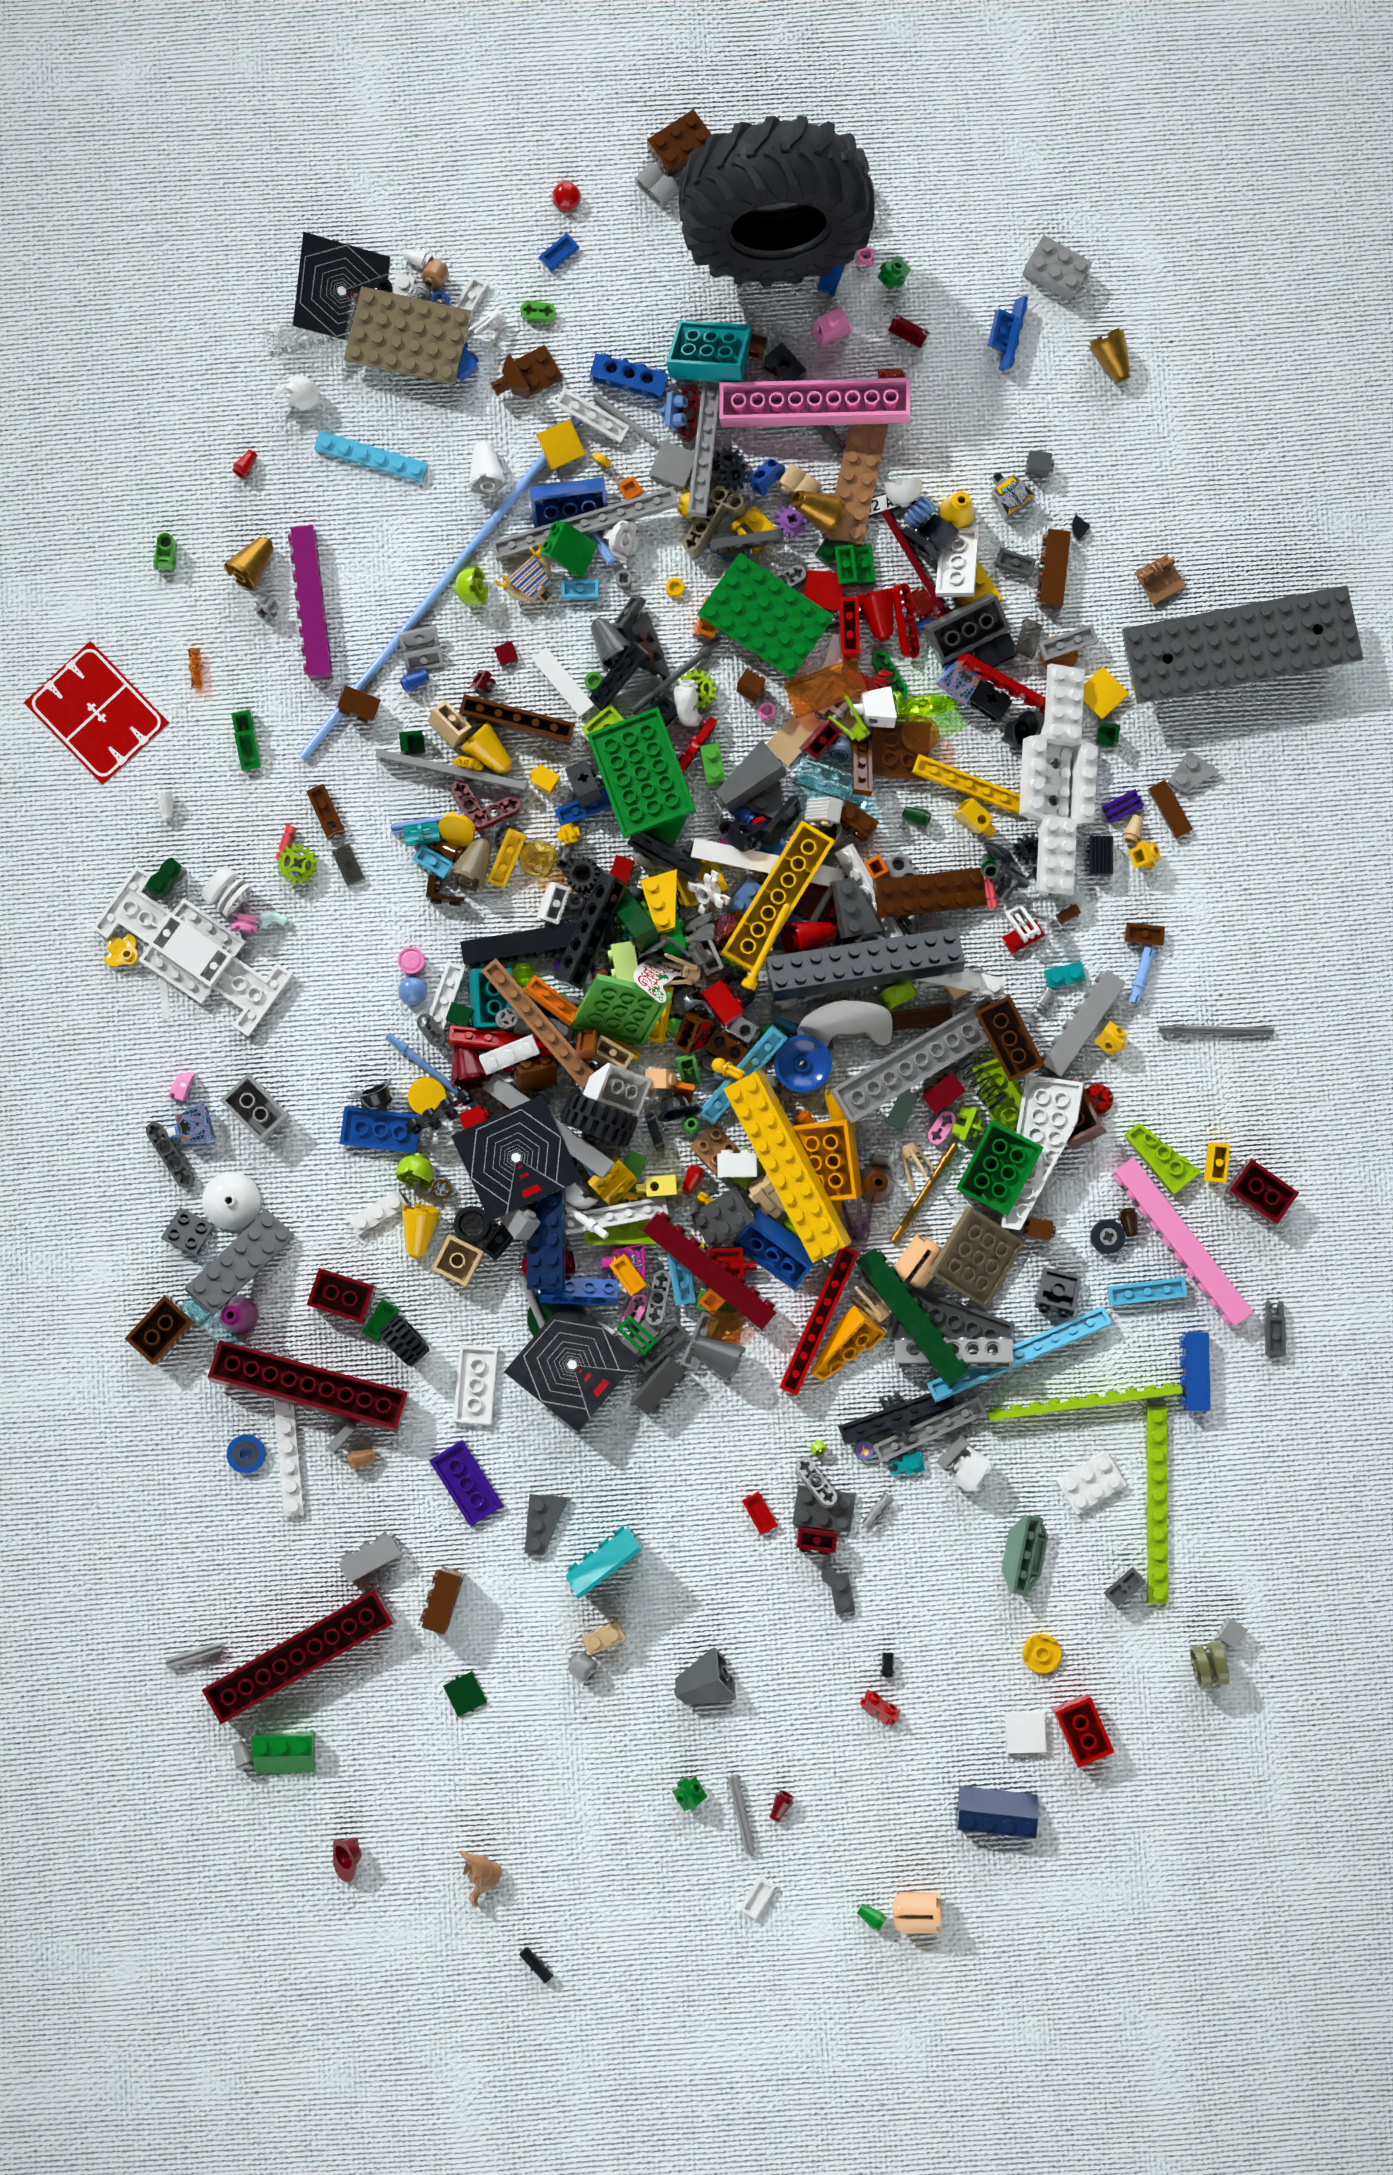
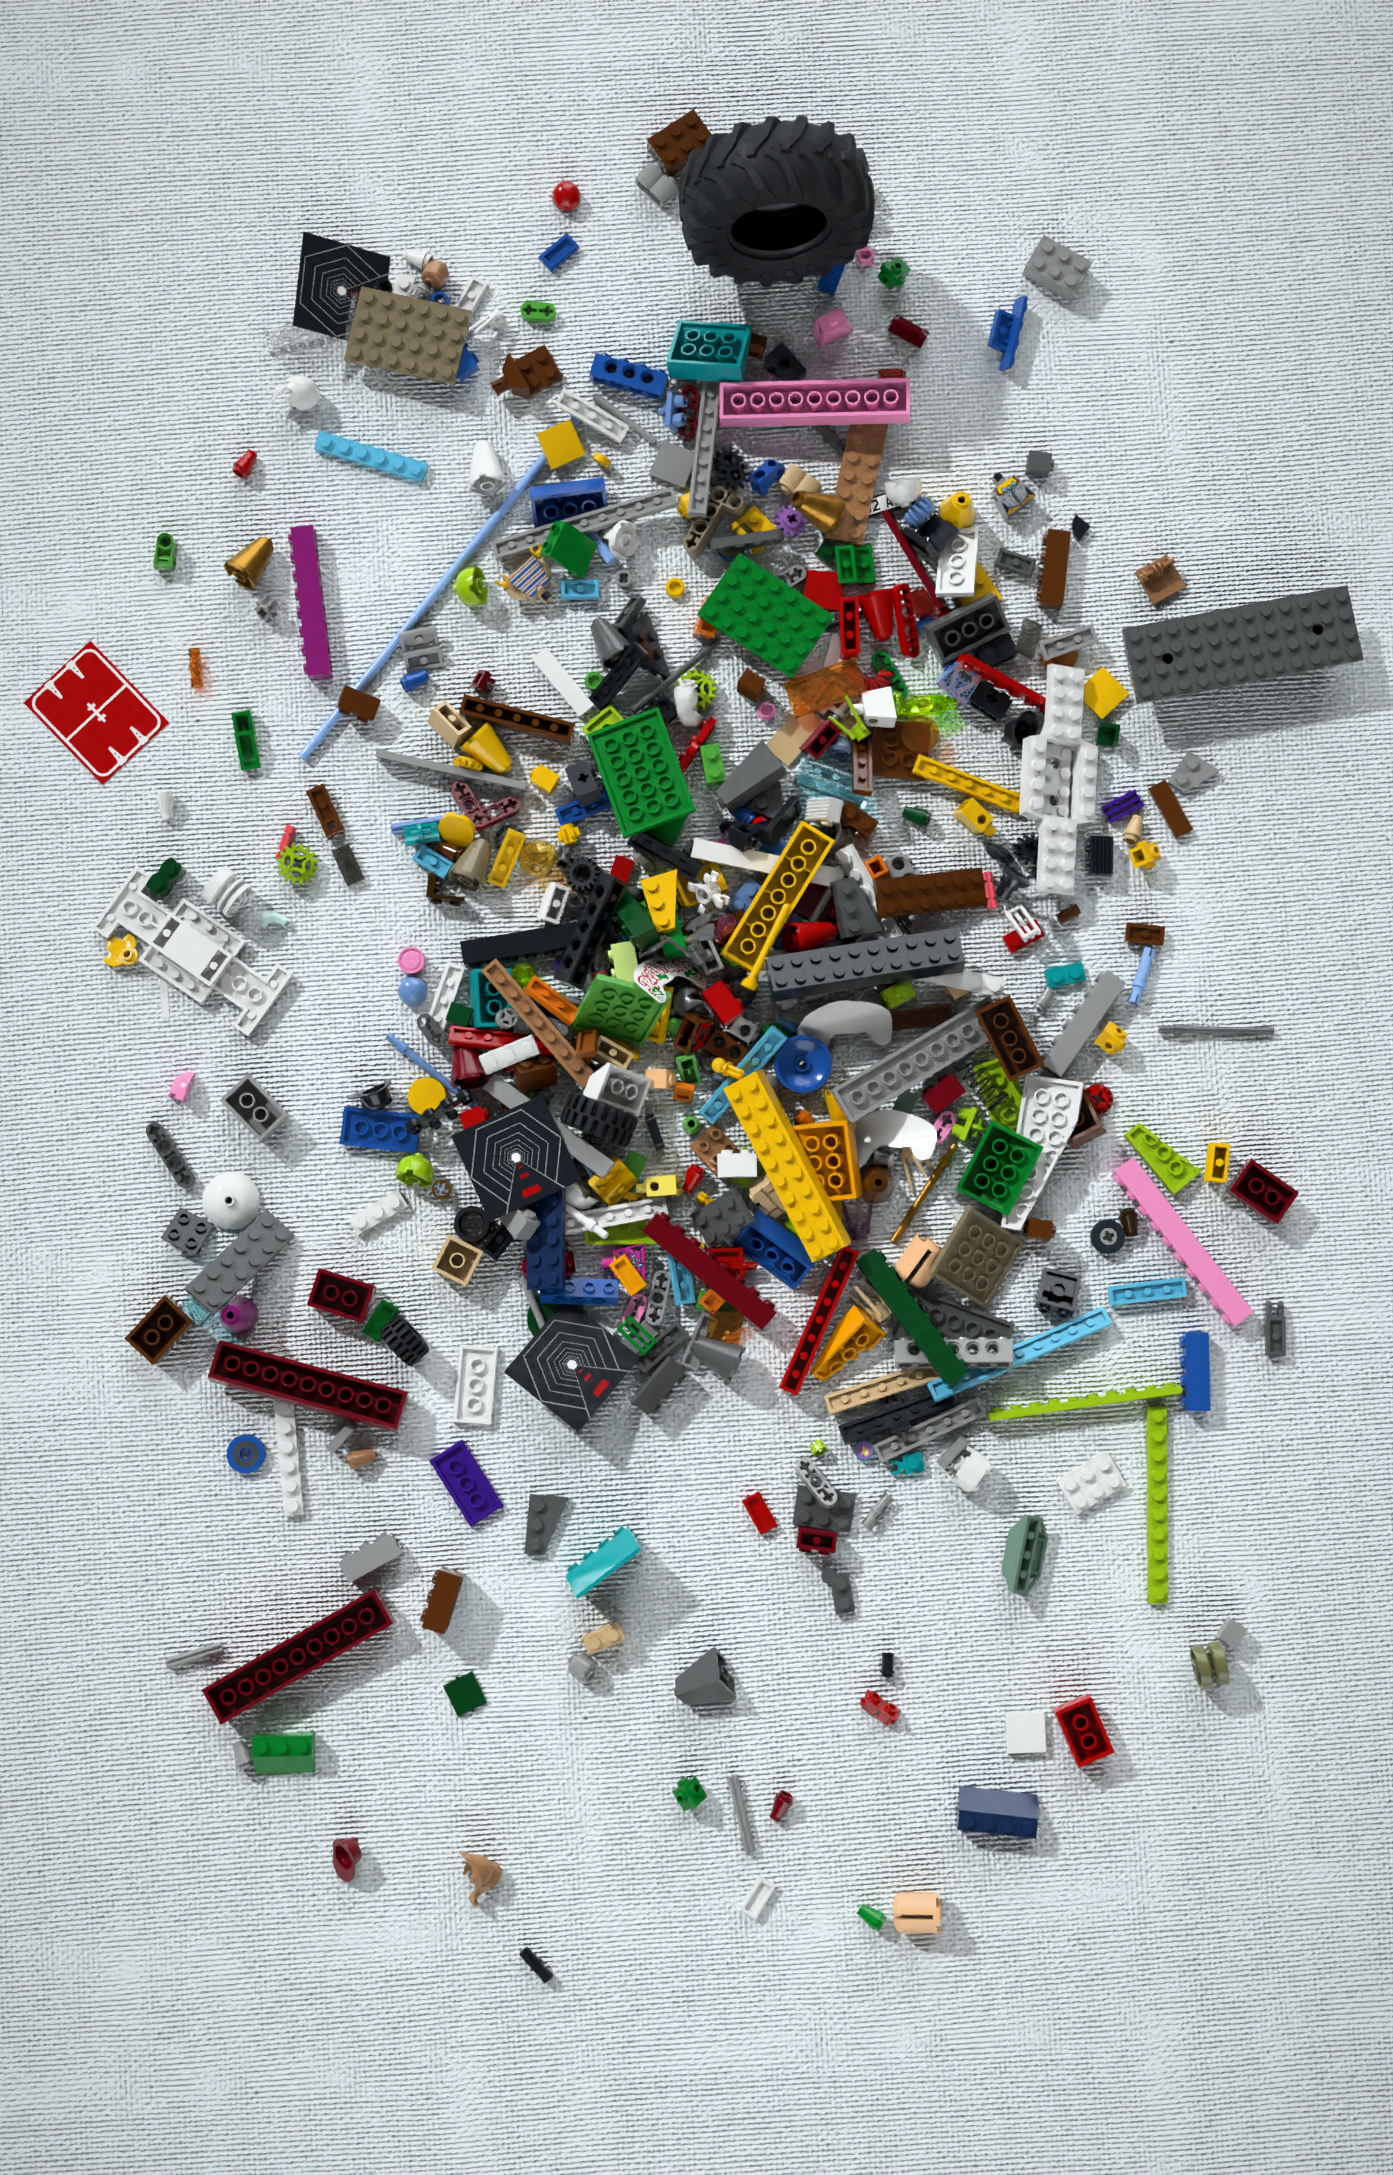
torso [167,1103,216,1143] -> none
bright pink wheel [230,913,259,934] -> none
dark green panel [399,730,425,755] -> none
yellow cone [402,1203,441,1258] -> none
dark red tile [494,641,519,666] -> none
orange plate [617,476,643,500] -> none
black piece [658,1094,703,1122] -> none
tan plant [661,953,701,986] -> none
dark green cone [981,854,1000,878] -> none
yellow tile [1022,1633,1062,1674] -> none
pearl gold cone [1089,327,1131,384] -> none
dark grey hinge [1104,1567,1146,1609] -> none
none -> tan plate [824,1368,940,1415]
none -> white sticker [855,1110,937,1168]

